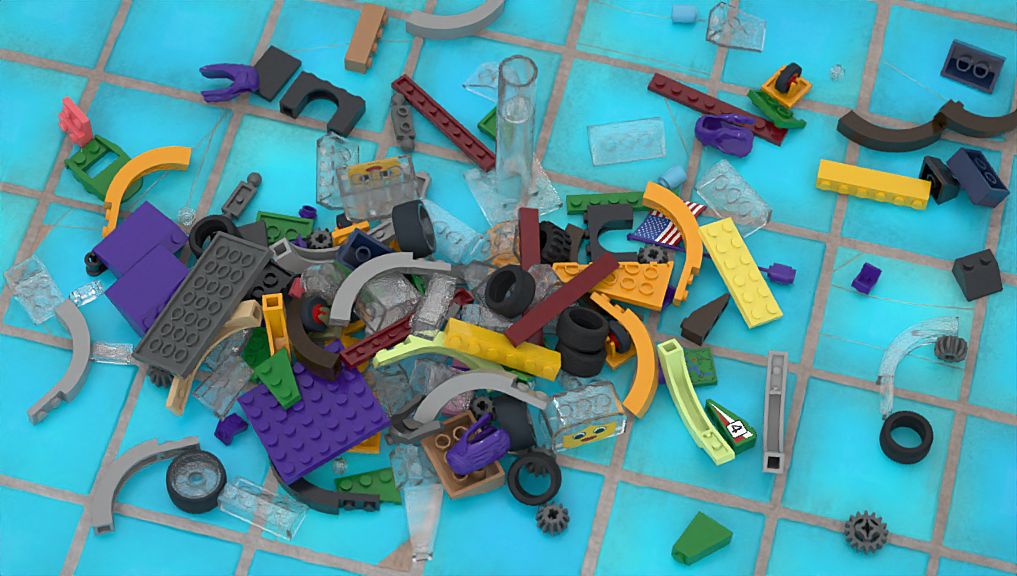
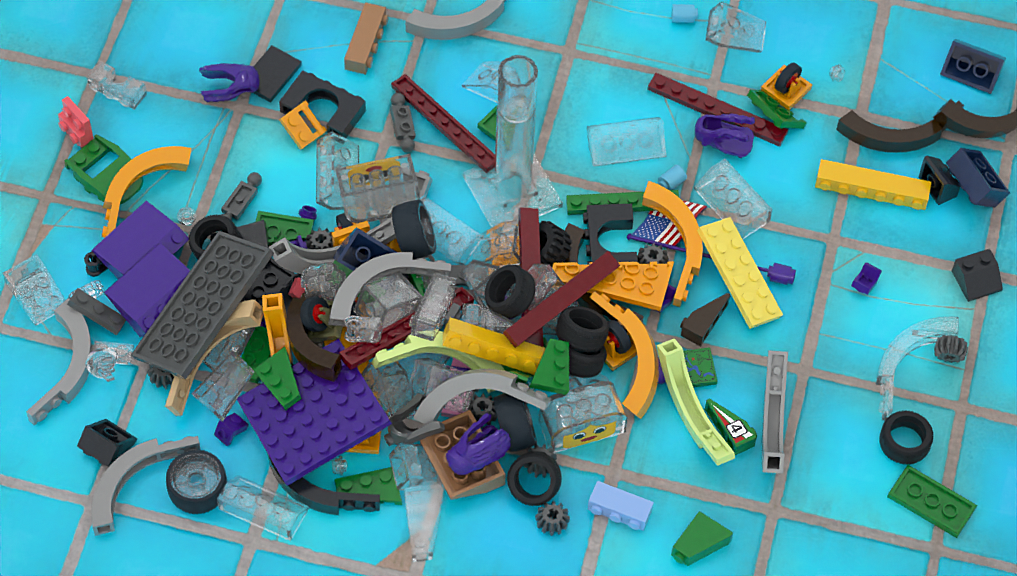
dark grey gear [844,511,889,554] -> none
none -> dark grey plate [67,288,126,335]
none -> black slope [77,419,138,467]
none -> clear piece [85,348,119,382]
none -> clear arch [87,61,147,110]
none -> light orange plate [279,100,327,150]
none -> clear piece [345,316,383,343]
none -> green wing [529,338,569,395]
none -> light blue brick [588,481,654,531]
none -> green tile [887,465,977,538]

